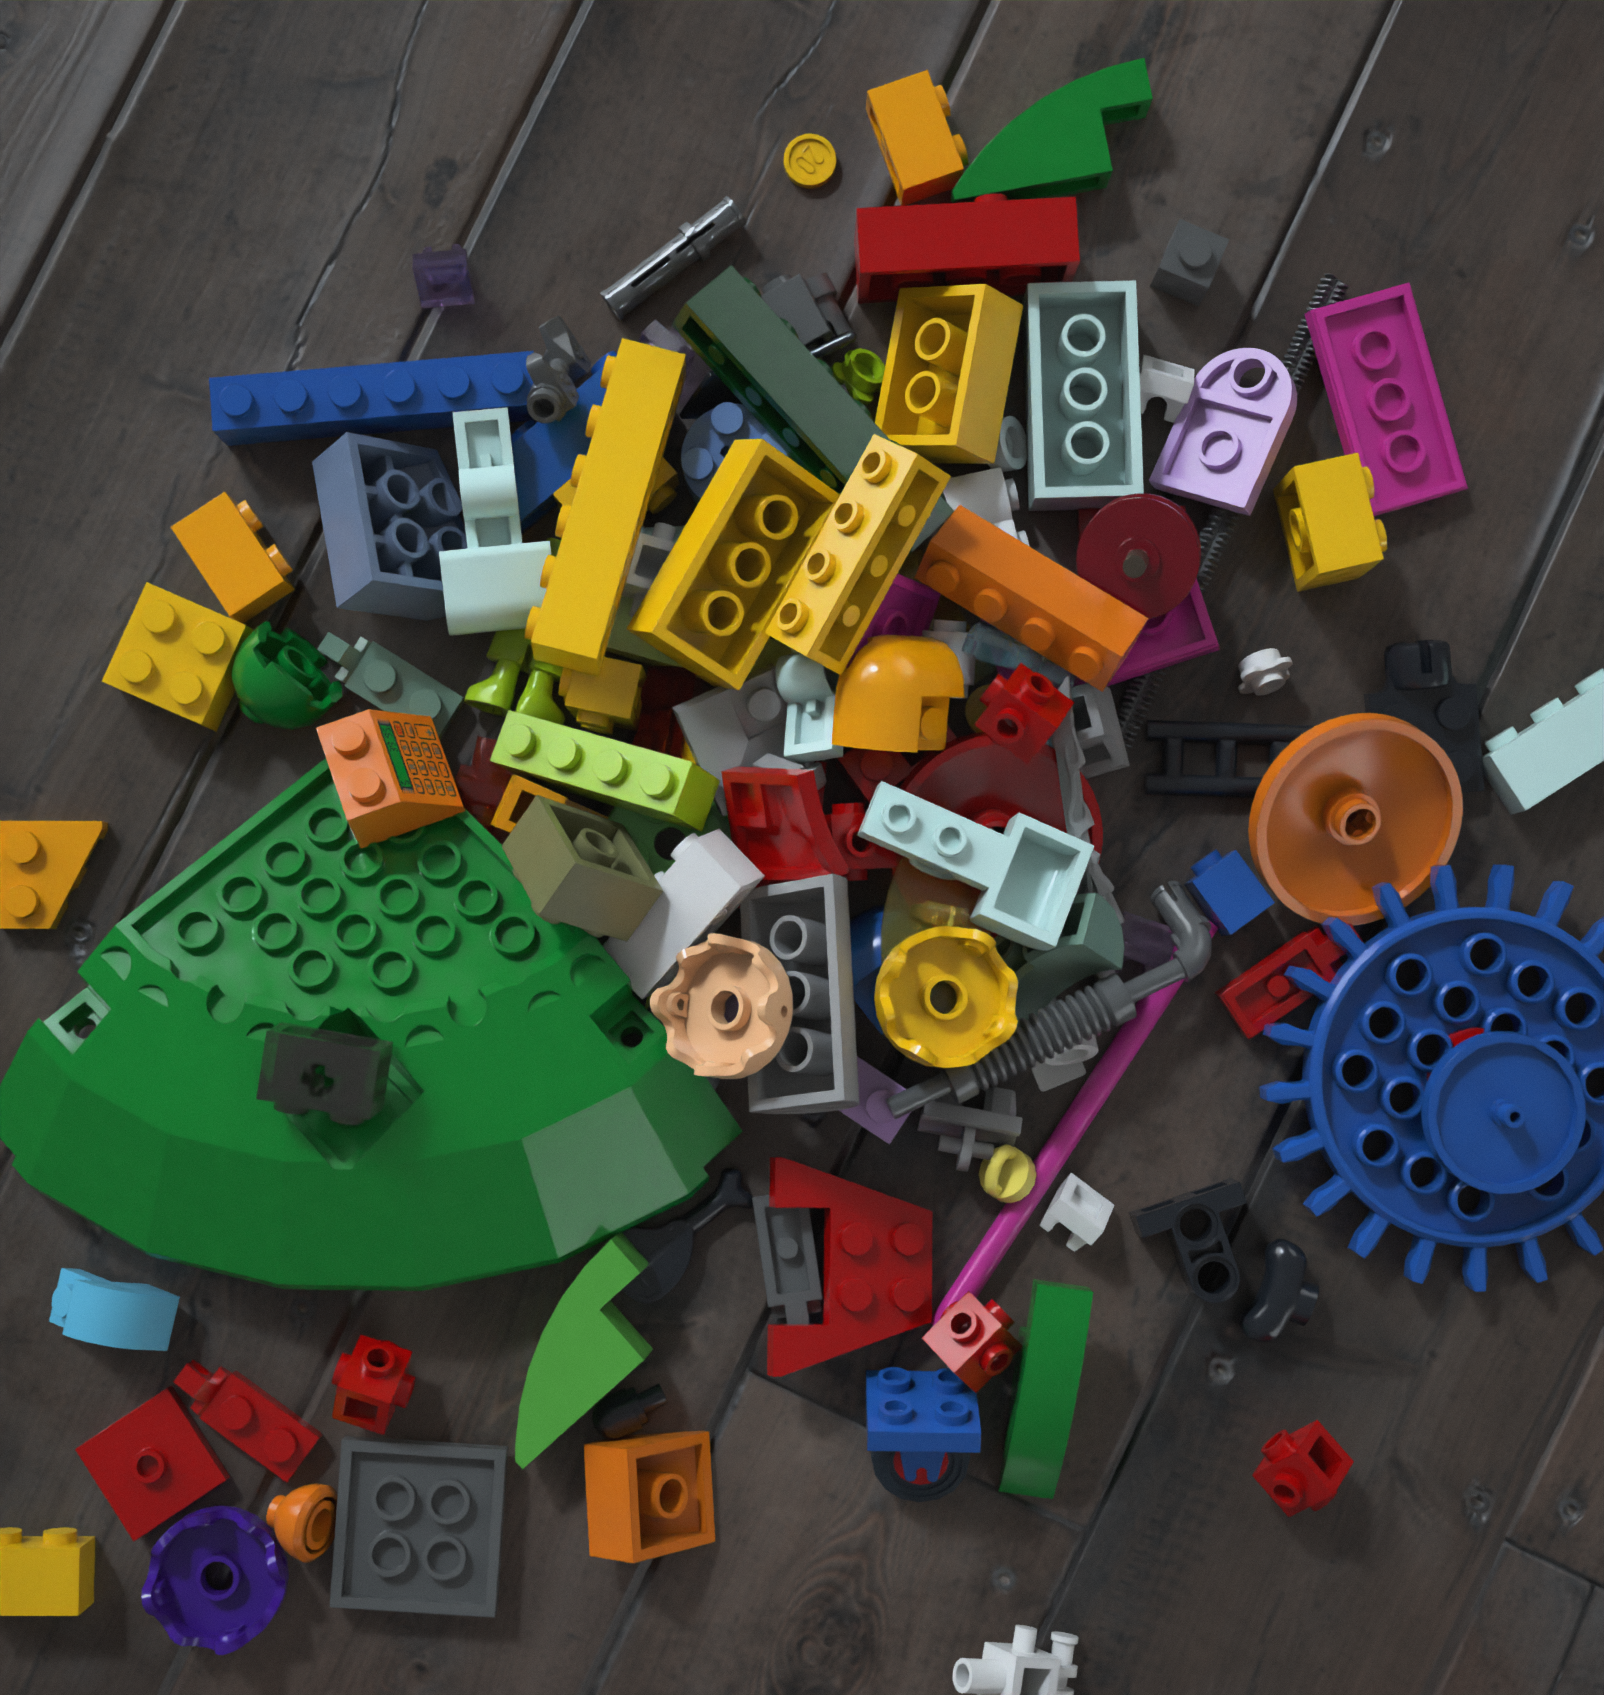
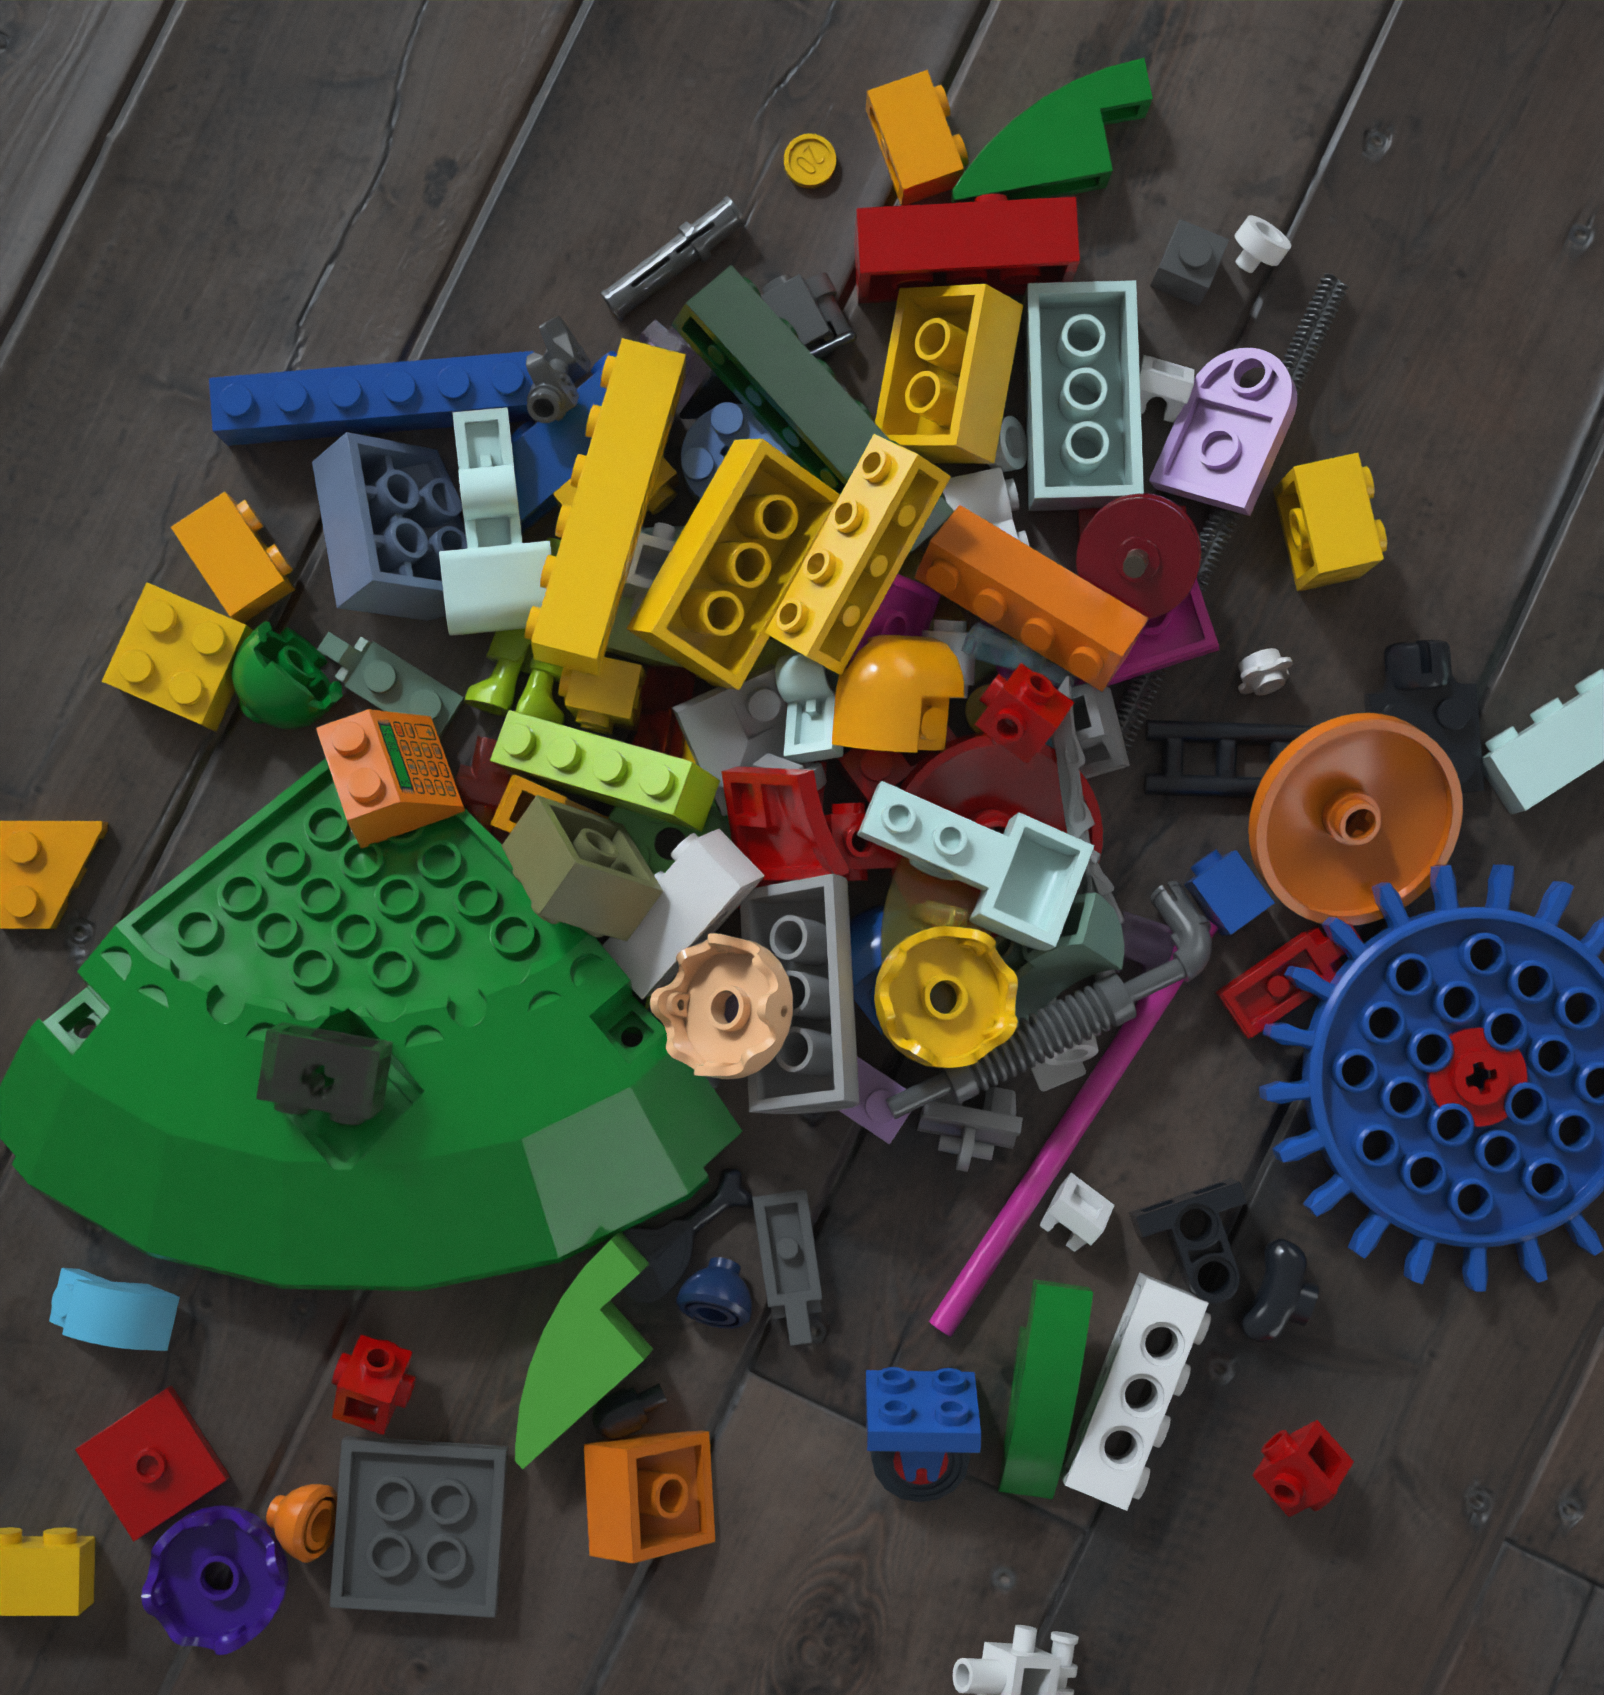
red hinge [173,1360,323,1483] -> none
clear purple tile [412,244,475,309] -> none
red wing [767,1157,933,1377] -> none
lime plate [831,348,885,405] -> none
red brick [922,1291,1023,1393] -> none
light yellow tile [979,1144,1036,1203] -> none
dark pink tile [1304,283,1468,517] -> none
blue piece [1421,1031,1586,1194] -> none
none -> dark blue brick [676,1257,752,1329]
none -> white brick [1060,1272,1211,1511]
none -> white tile [1235,215,1291,273]

